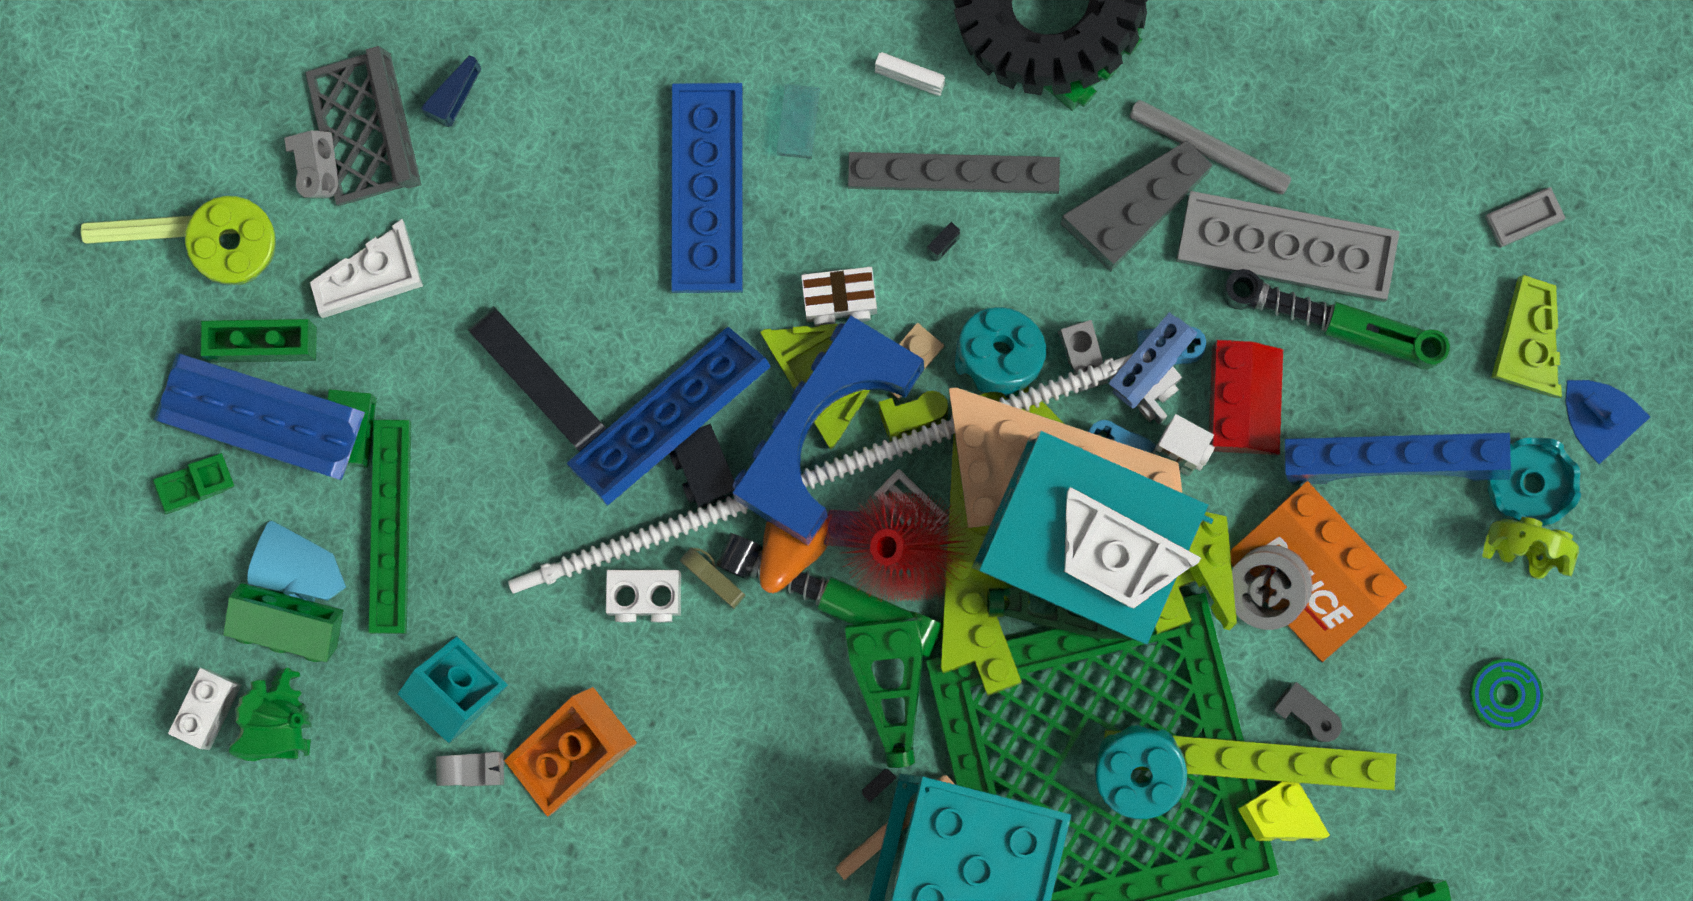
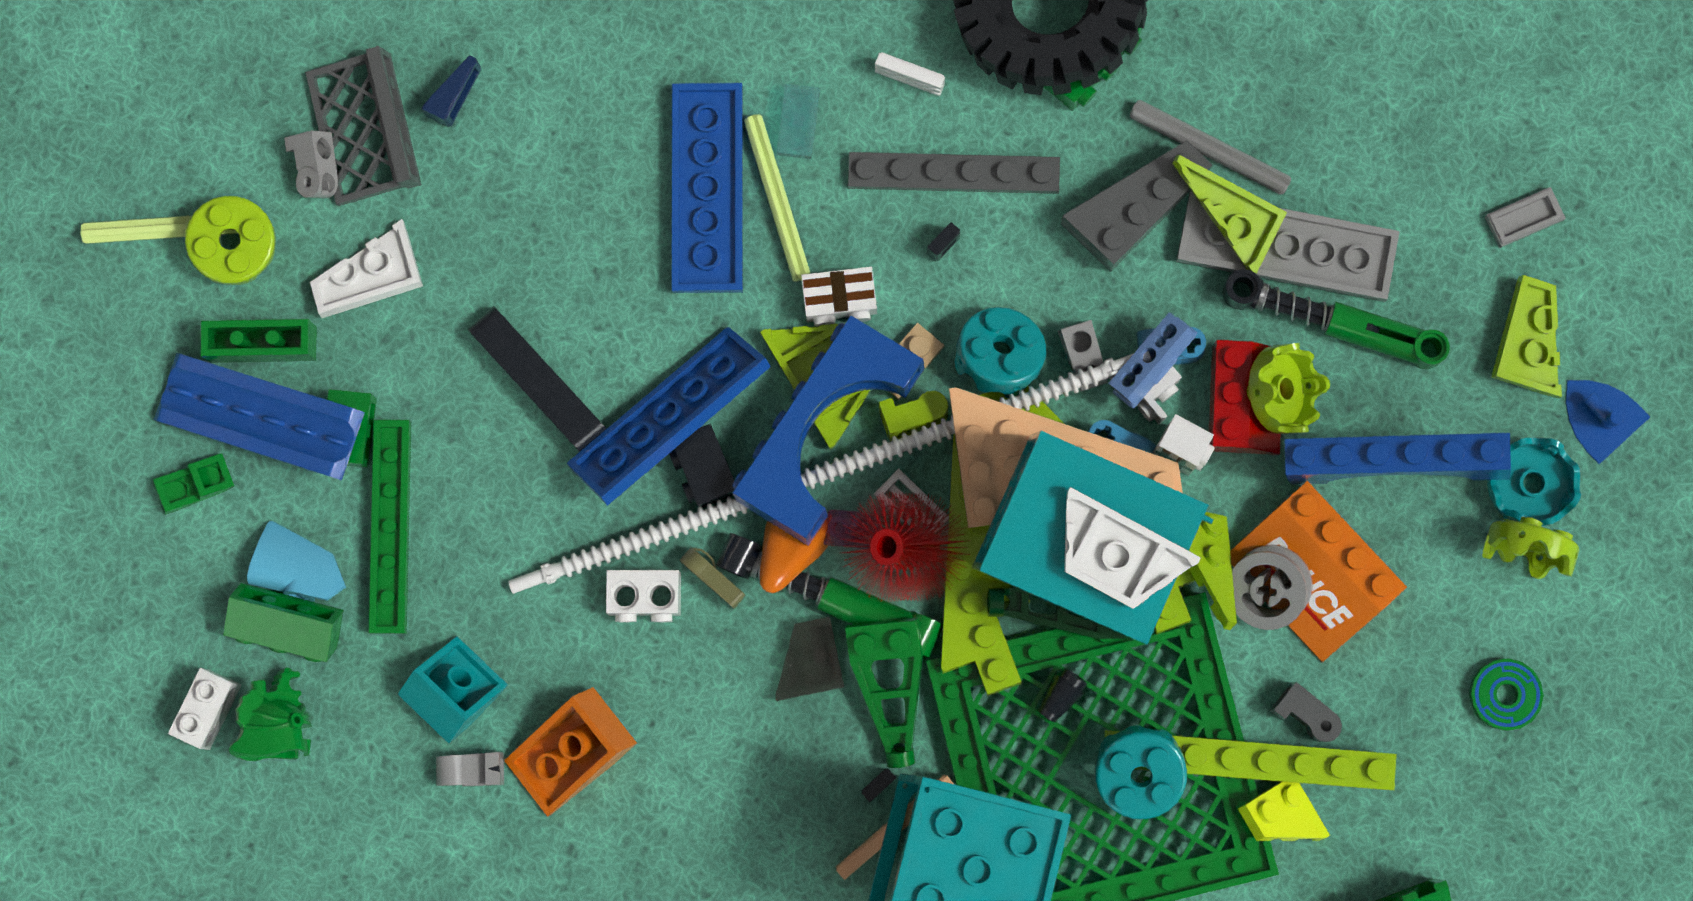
none -> yellowish green axle [744,114,810,282]
none -> clear smoke wing [775,617,844,702]
none -> black cone [1038,667,1088,723]
none -> lime wing [1172,155,1287,274]
none -> lime plate [1247,343,1330,434]

